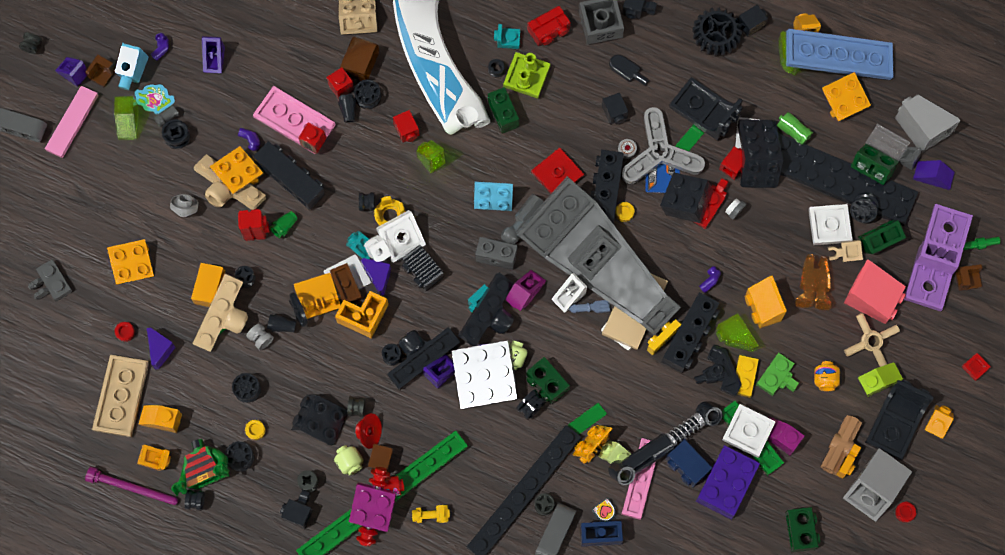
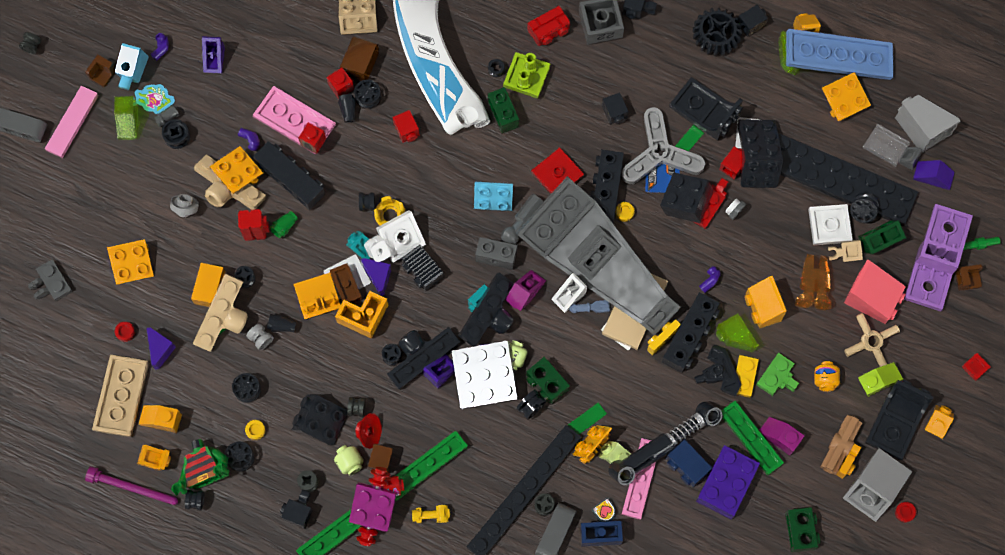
dark purple slope [55,57,87,87] -> none
black wheel [289,292,307,327] -> none
clear neon green slope [416,140,445,174] -> none
teal bracket [494,24,520,49] -> none
black piece [609,55,649,86] -> none
light grey tile [618,139,637,159] -> none
white plate [722,404,775,458] -> none
bright green piece [777,112,813,145] -> none
dark green brick [851,144,899,185] -> none

